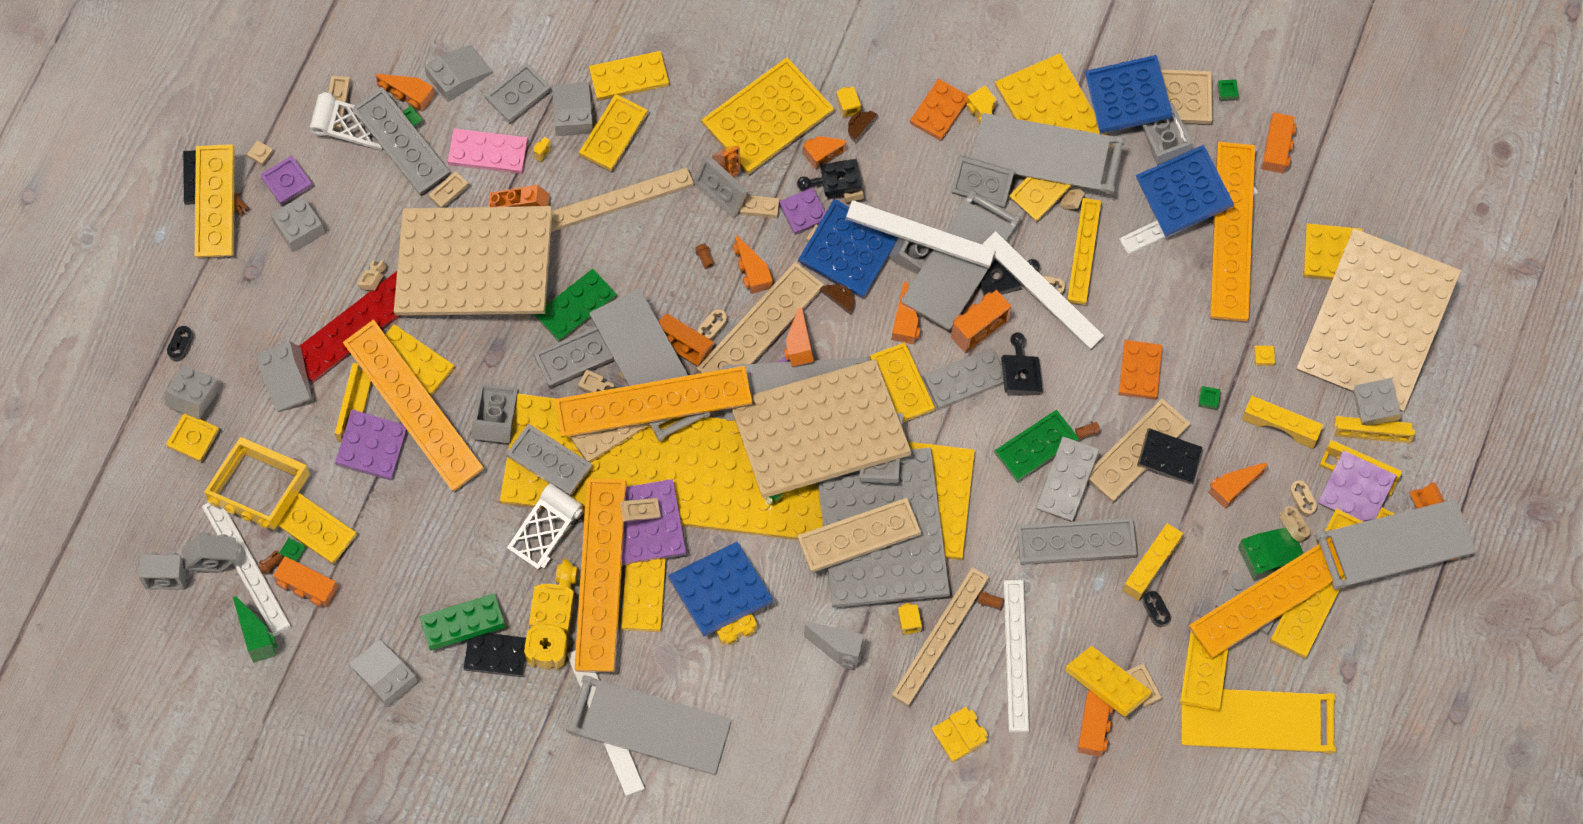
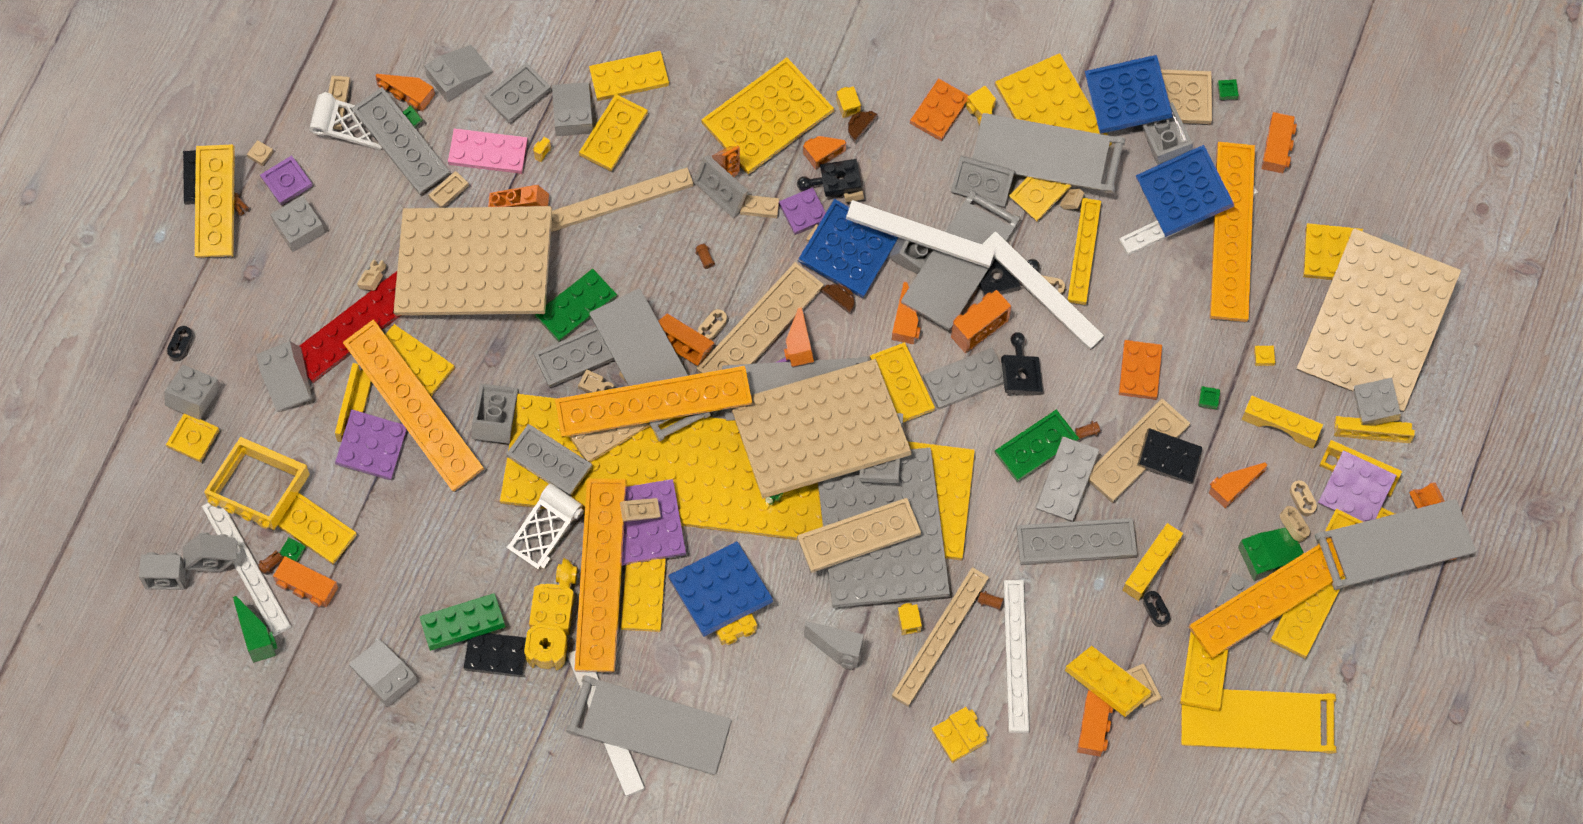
orange slope [732,236,772,294] -> none

